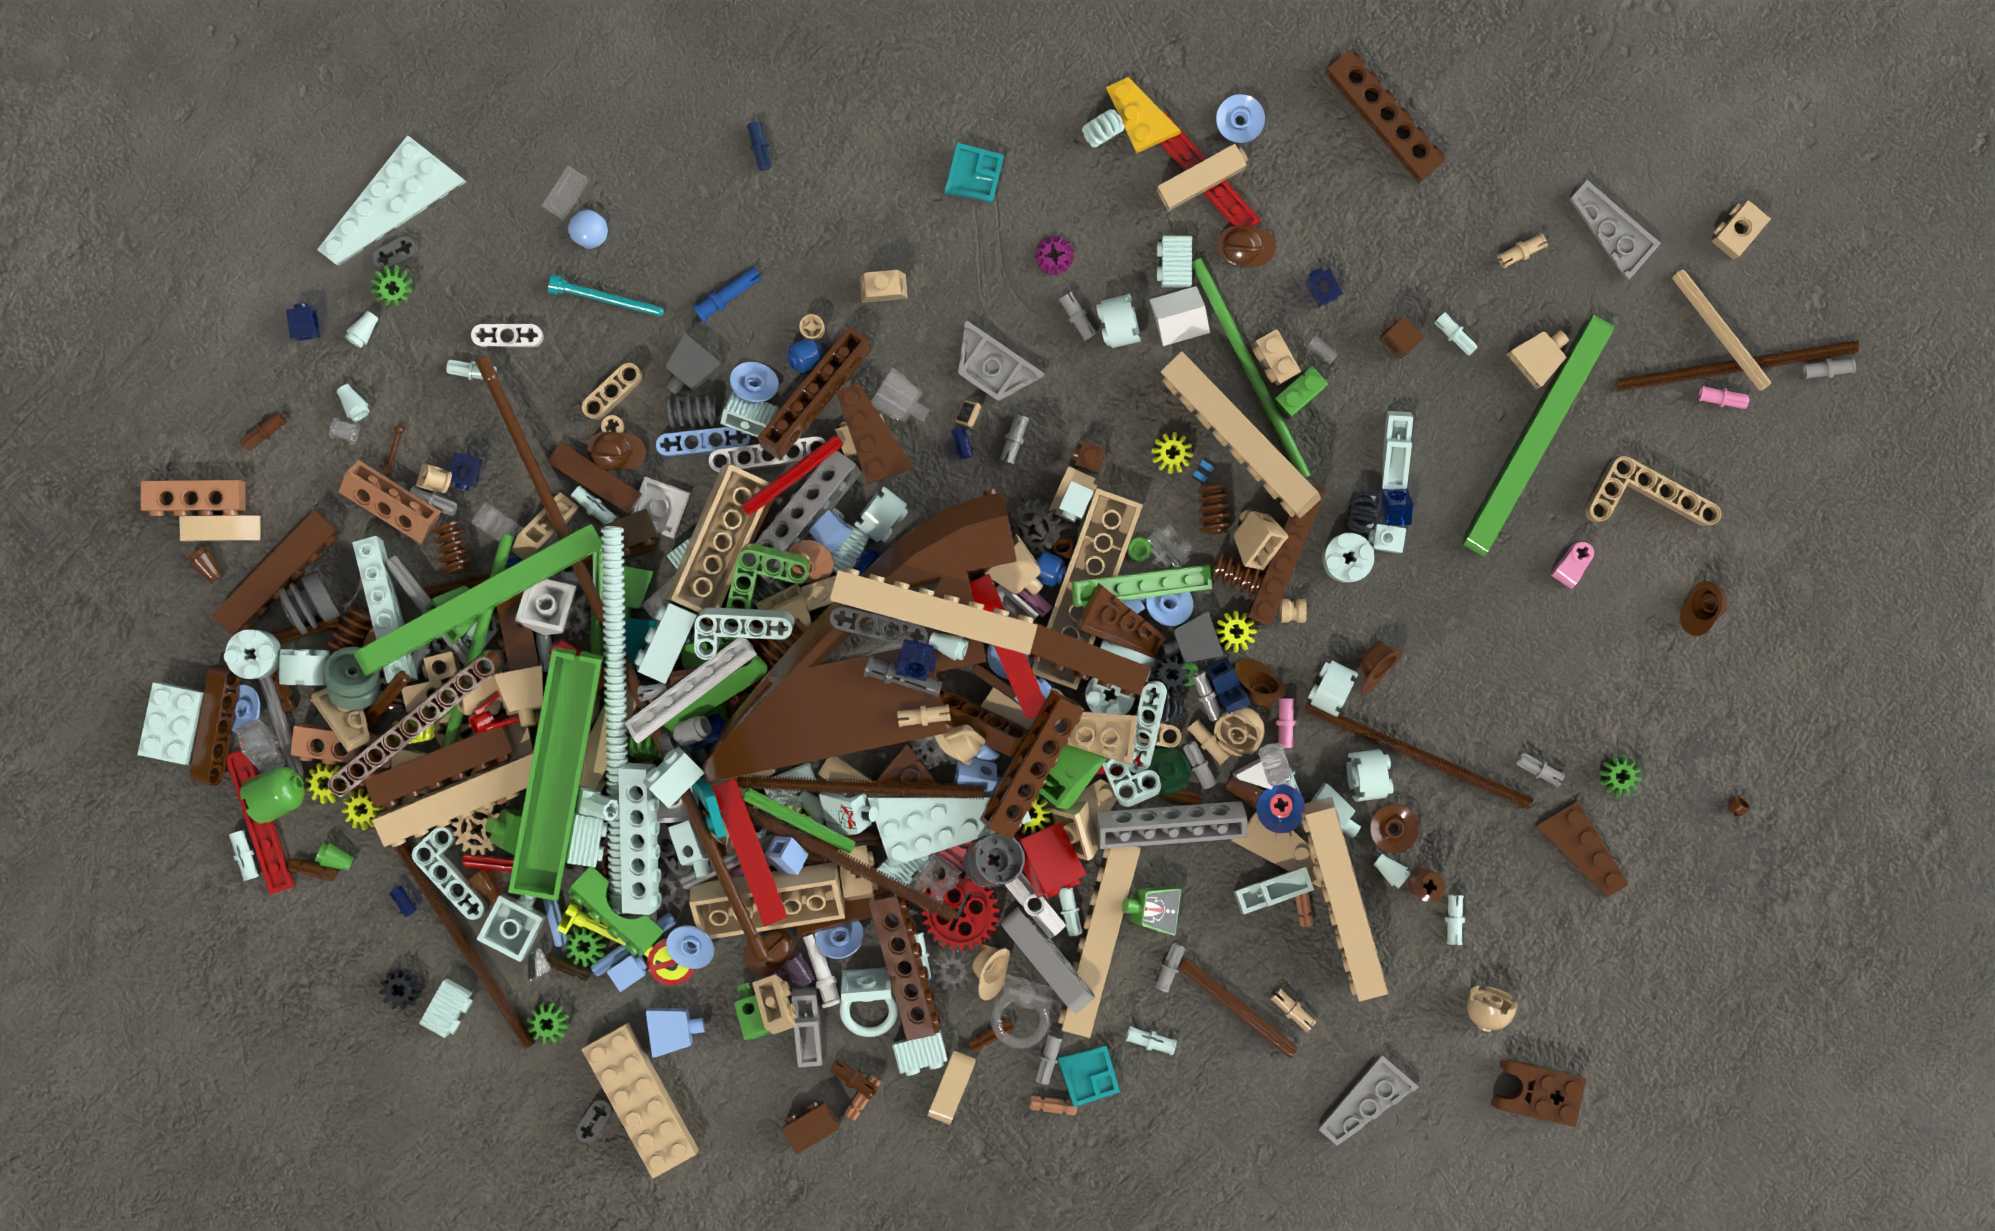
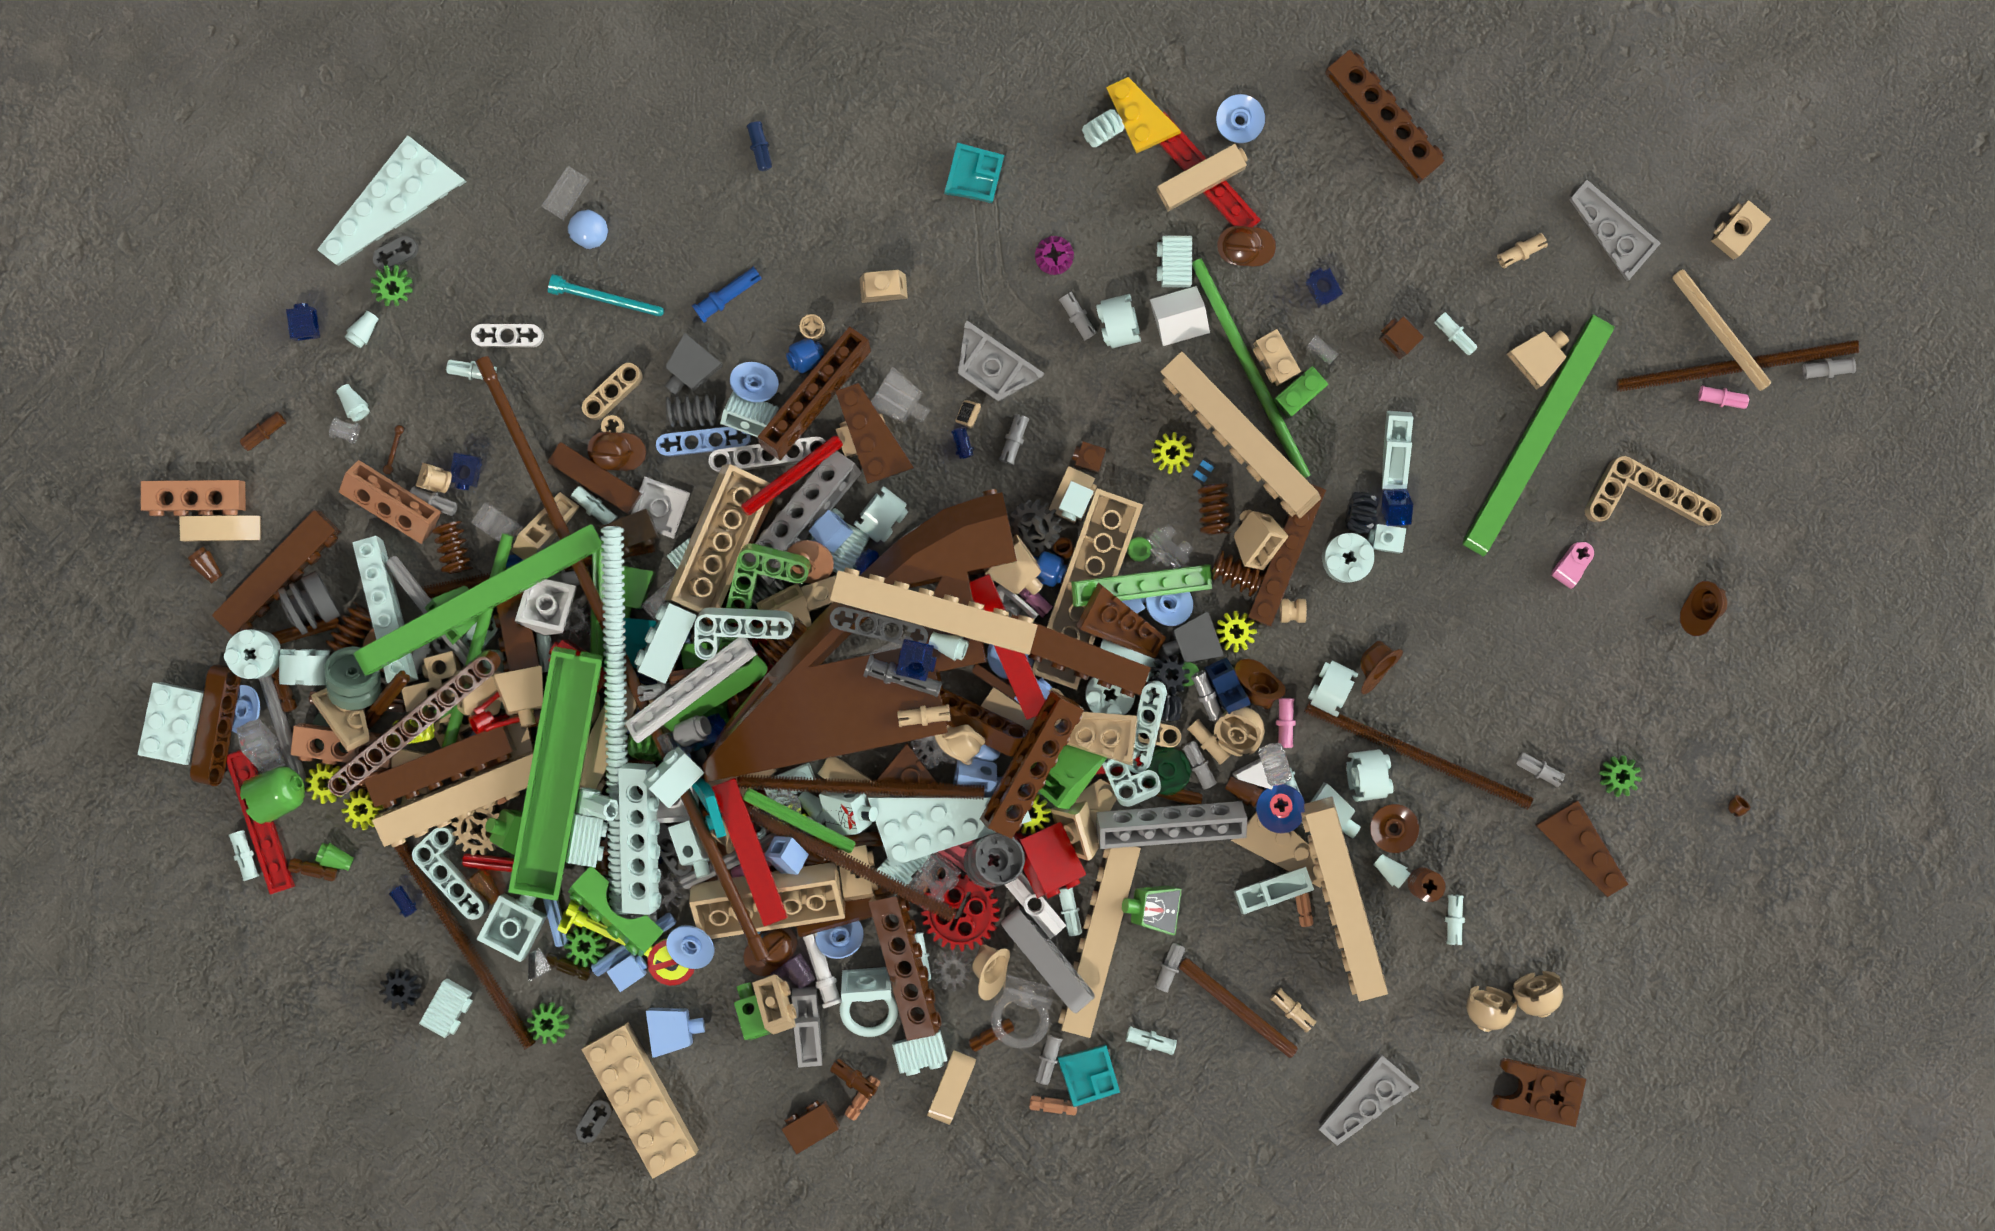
none -> tan cylinder [1512,971,1563,1017]

